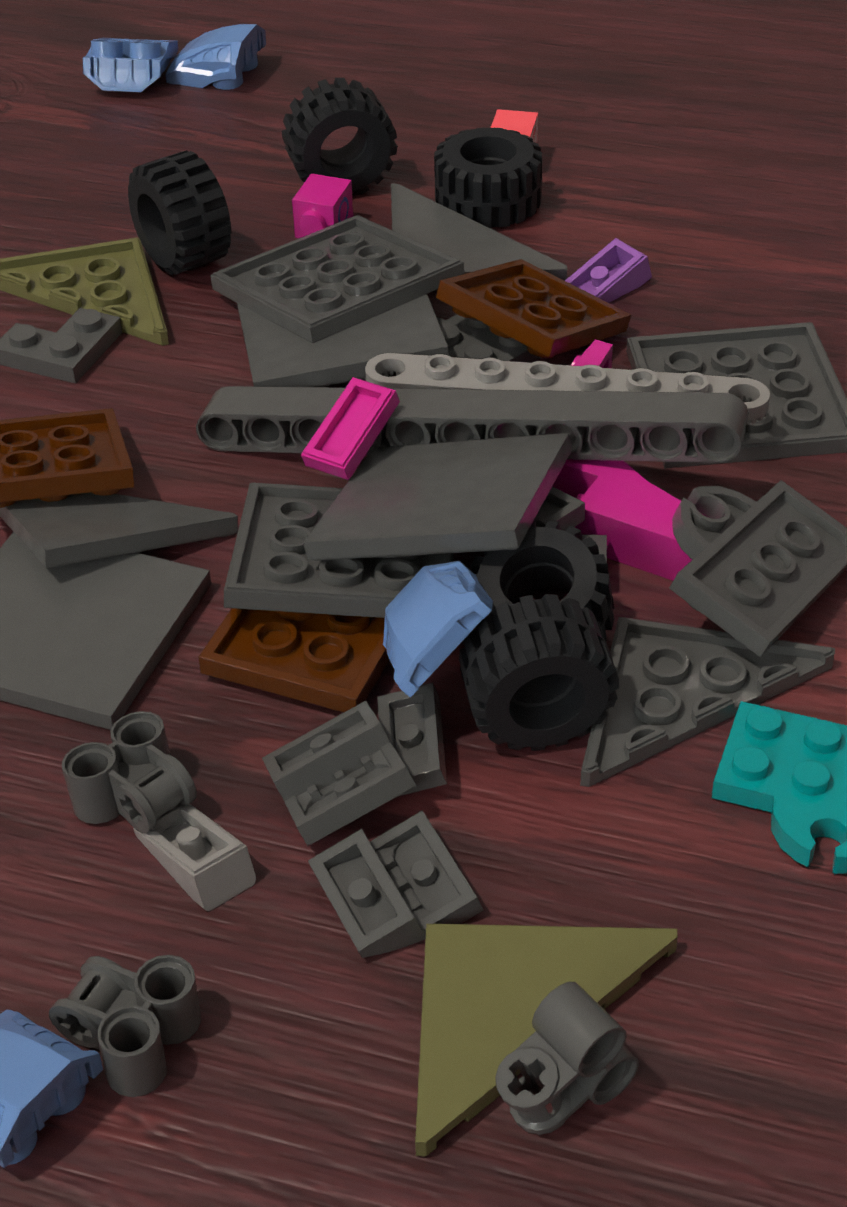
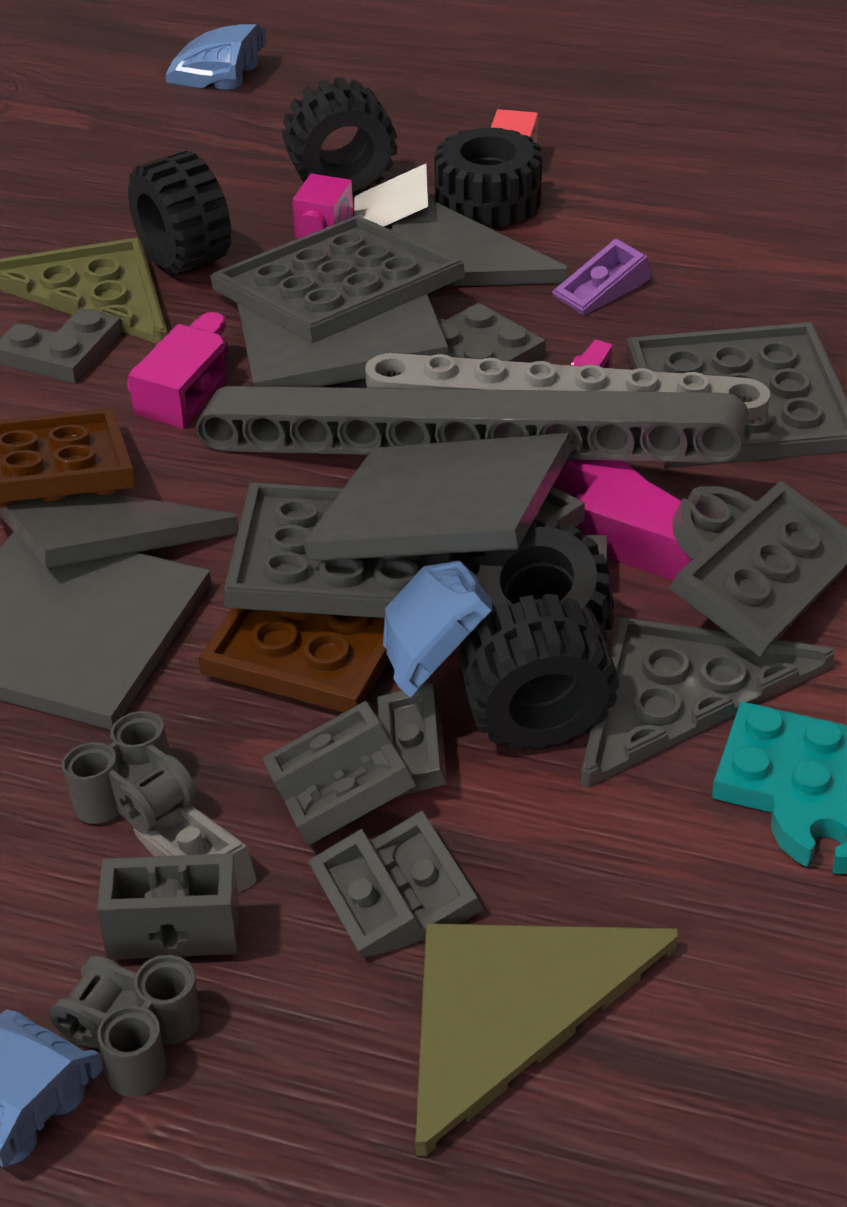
medium blue slope [83,38,178,92] -> none
dark pink tile [301,377,400,480] -> none
reddish brown plate [436,259,631,358] -> none
dark grey piece [495,982,639,1135] -> none
none -> dark grey brick [97,853,239,960]
none -> dark pink hinge [127,311,229,429]
none -> white sticker [354,164,428,227]

